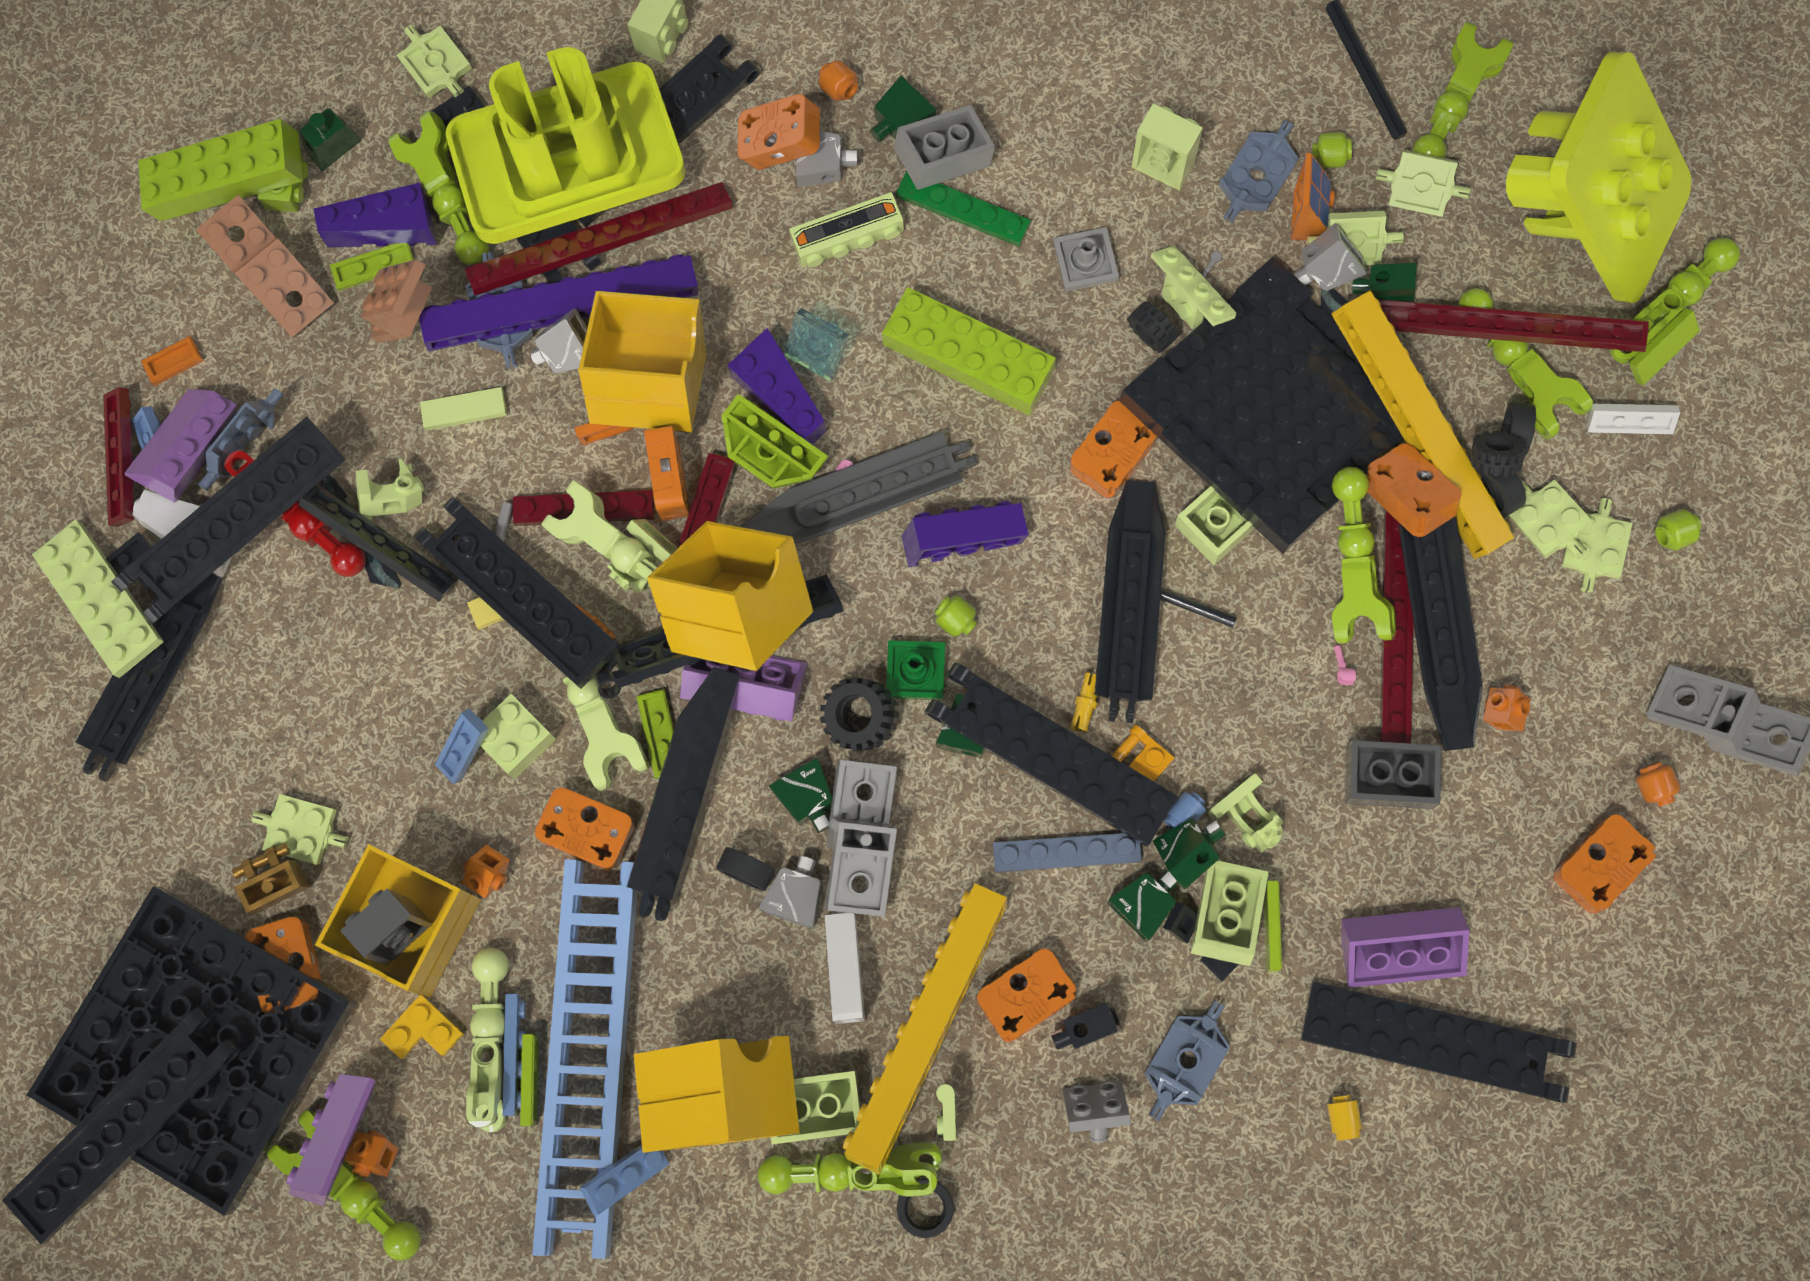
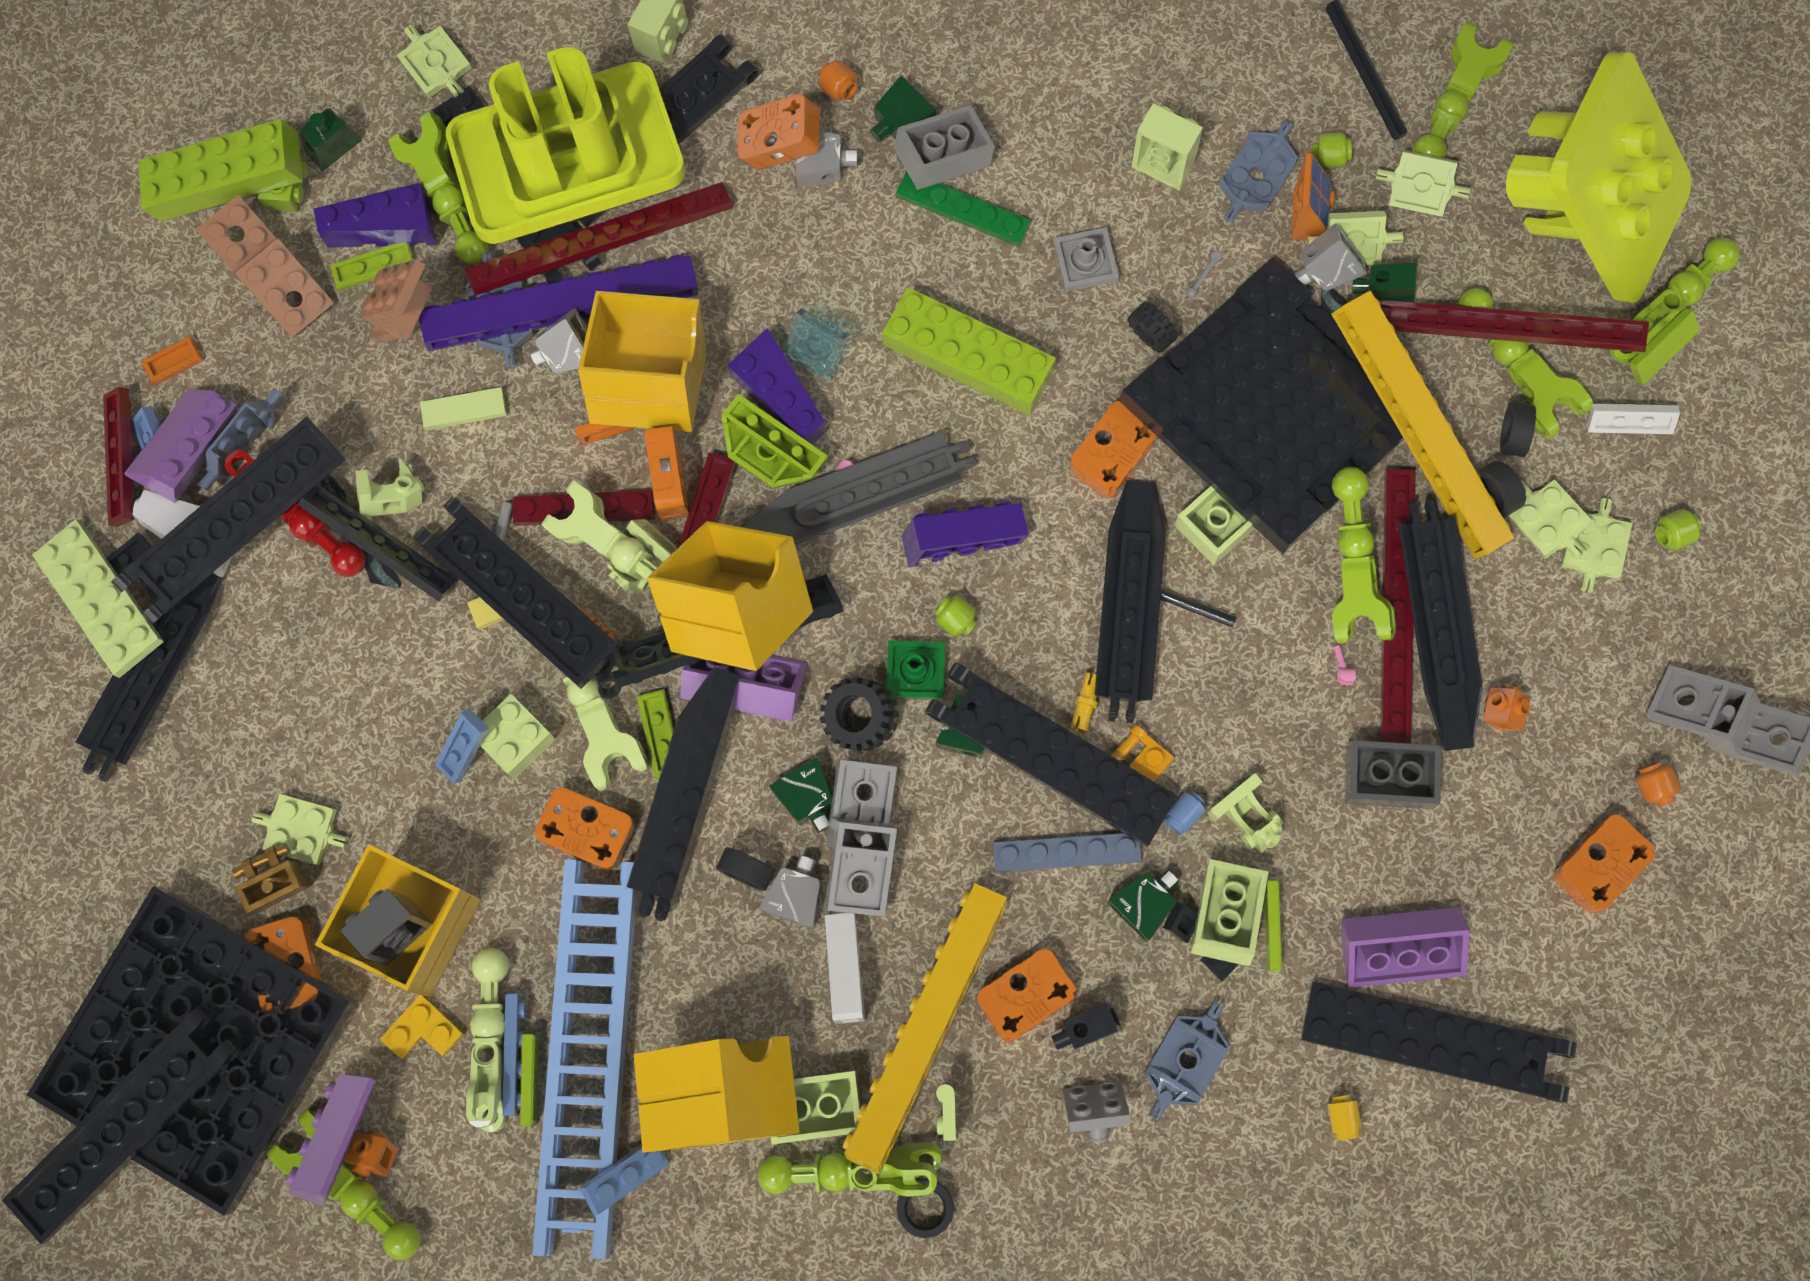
orange brick [462,844,510,899] -> none
yellowish green brick [789,192,904,268] -> none
yellowish green bracket [1151,246,1236,329] -> none
dark green torso [1152,819,1226,889] -> none
orange axle [1366,444,1462,537] -> none
black tyre [1470,431,1526,477] -> none

